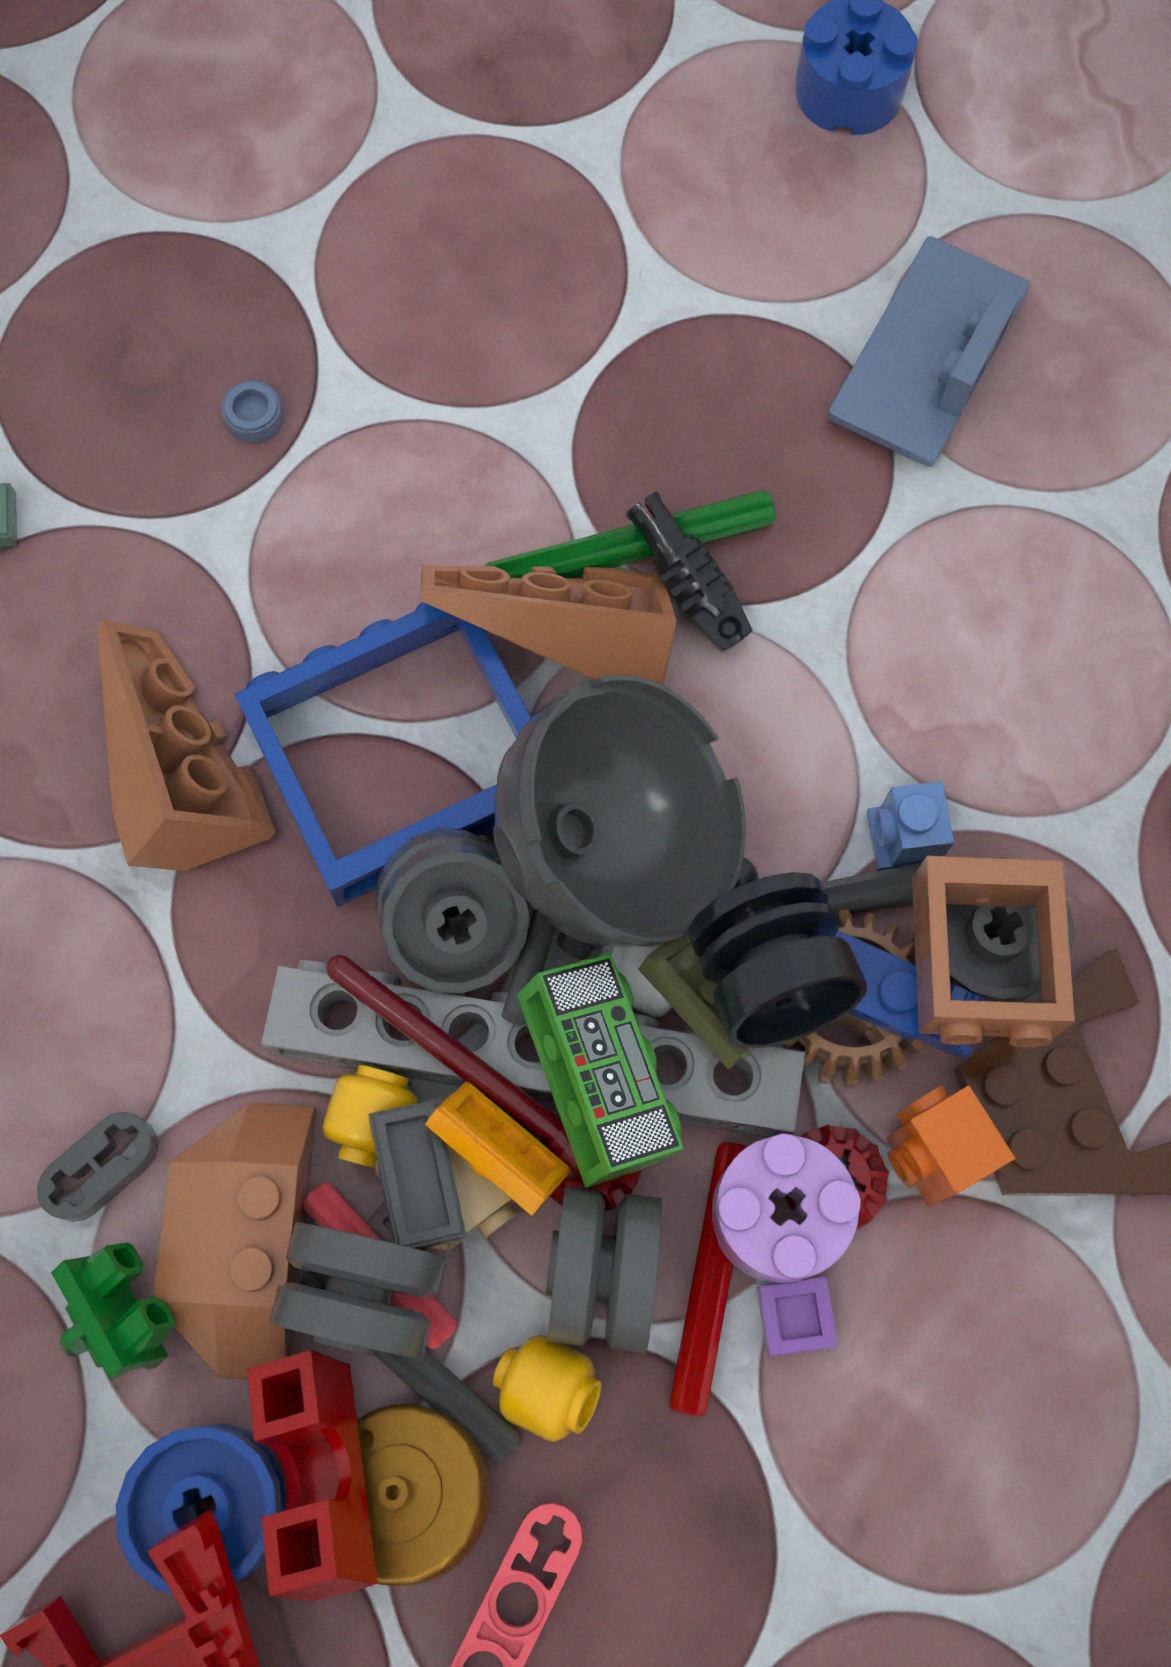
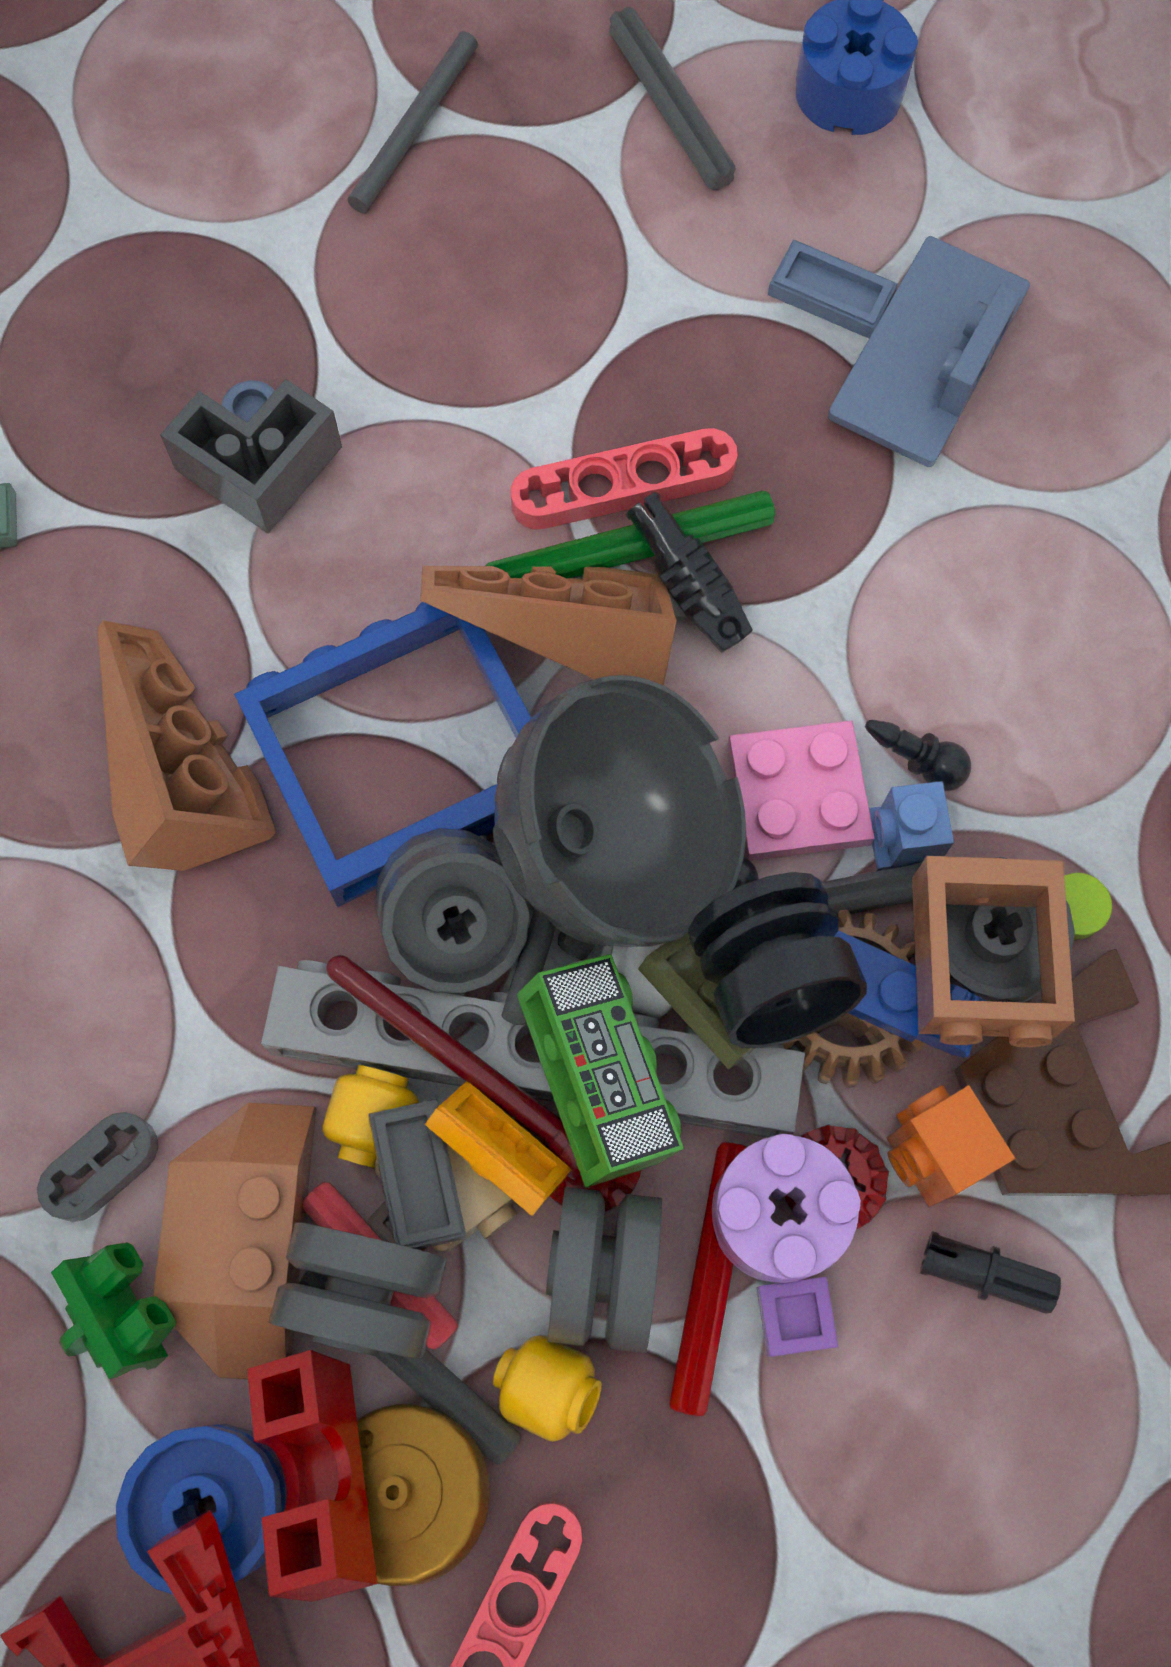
none -> dark grey brick [160,379,342,534]
none -> dark grey bar [347,31,478,213]
none -> coral beam [511,428,738,529]
none -> dark grey axle [609,7,736,190]
none -> bright pink plate [728,720,875,861]
none -> sand blue tile [768,239,898,338]
none -> black bar [865,719,971,791]
none -> black axle [920,1231,1061,1314]
none -> lime tile [1064,873,1112,940]

